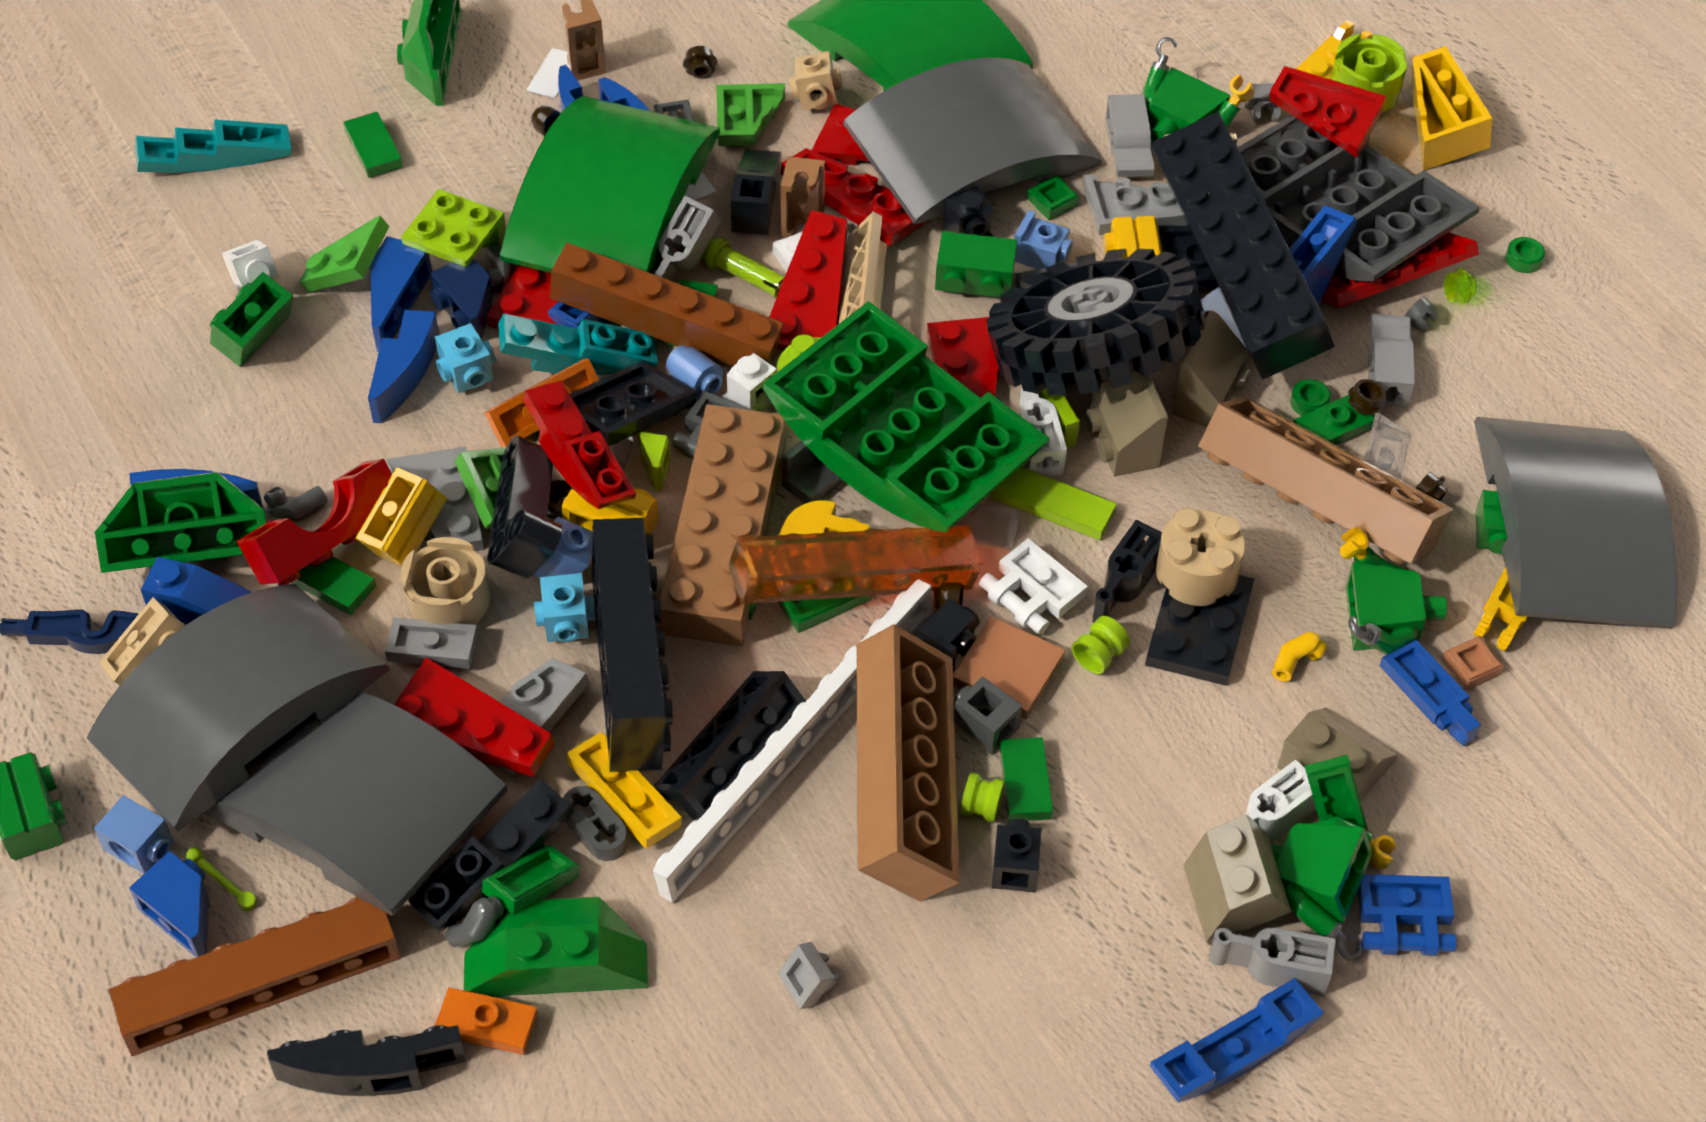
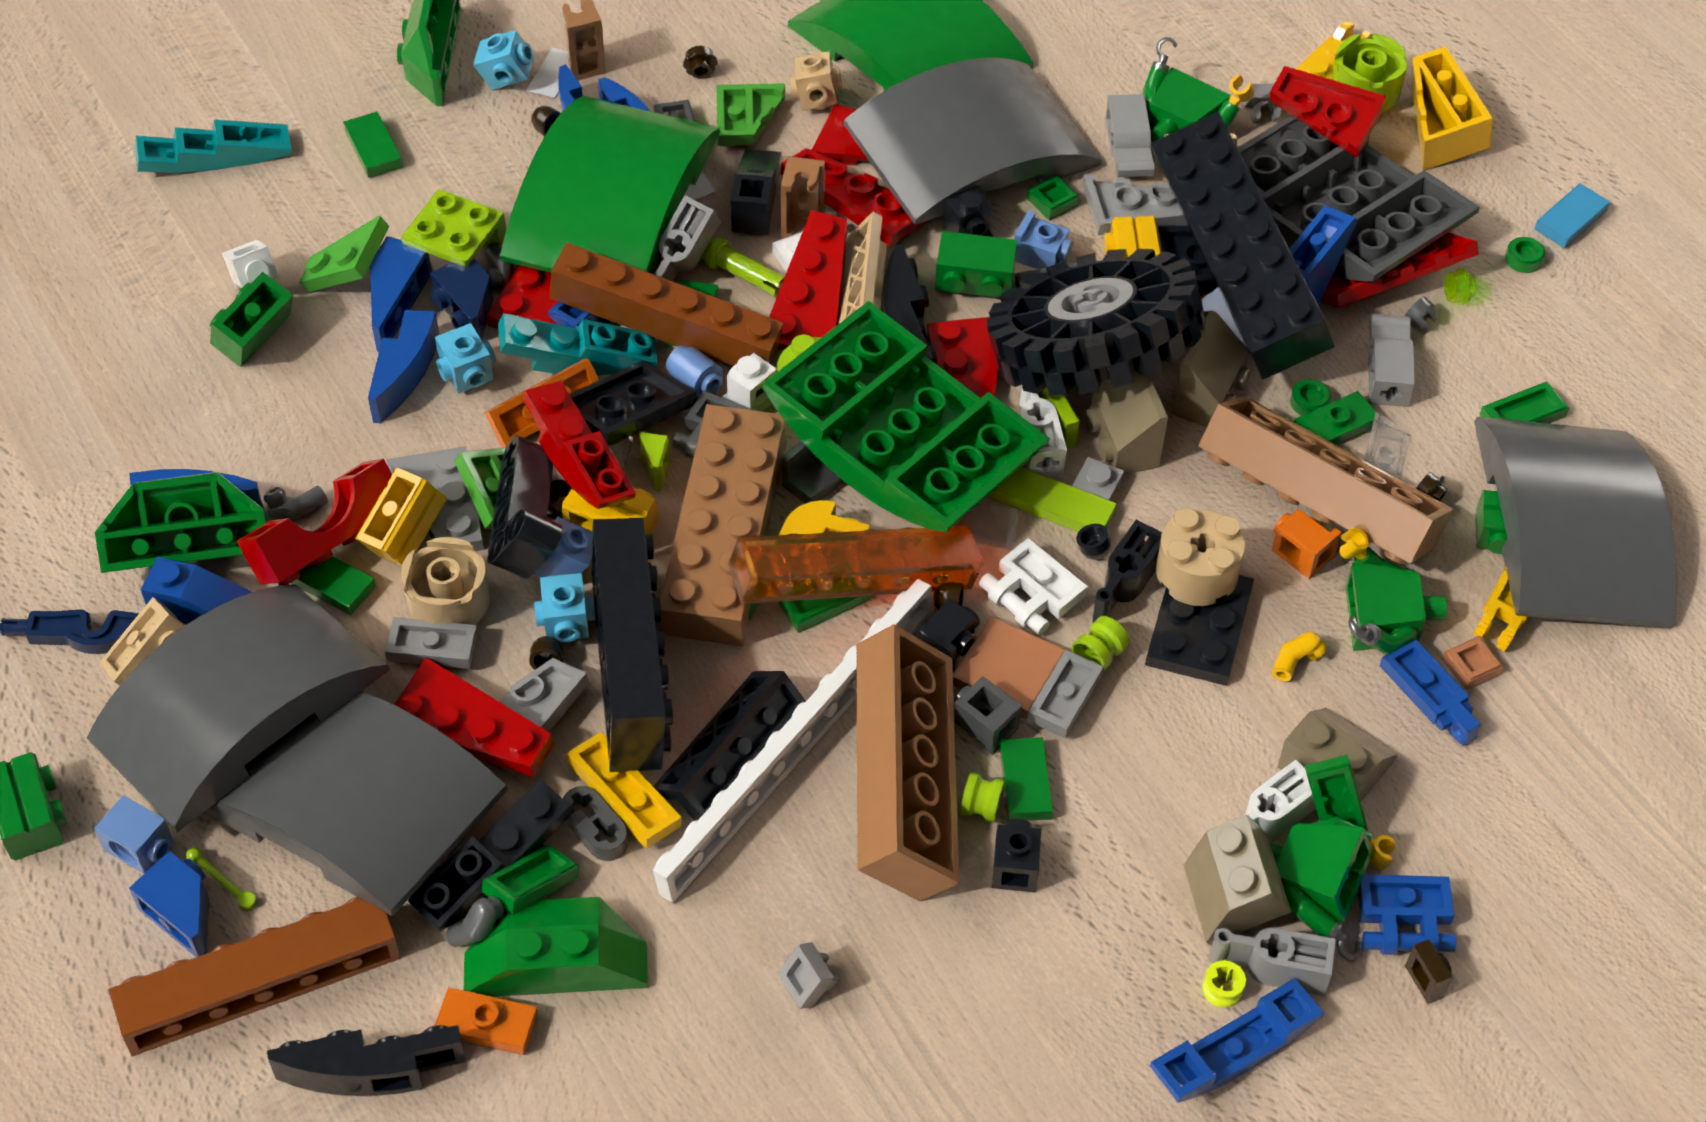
dark brown plate [1348,379,1386,415] -> none
none -> medium azure brick [473,30,534,90]
none -> dark brown hinge [529,636,563,670]
none -> black slope [883,244,937,364]
none -> light grey plate [1027,650,1104,738]
none -> light grey plate [1072,457,1124,501]
none -> black hinge [1076,524,1111,560]
none -> neon yellow bush [1202,960,1246,1008]
none -> orange brick [1271,508,1342,579]
none -> dark brown plate [1405,939,1452,1004]
none -> green tile [1480,381,1569,423]
none -> dark azure tile [1534,183,1610,248]

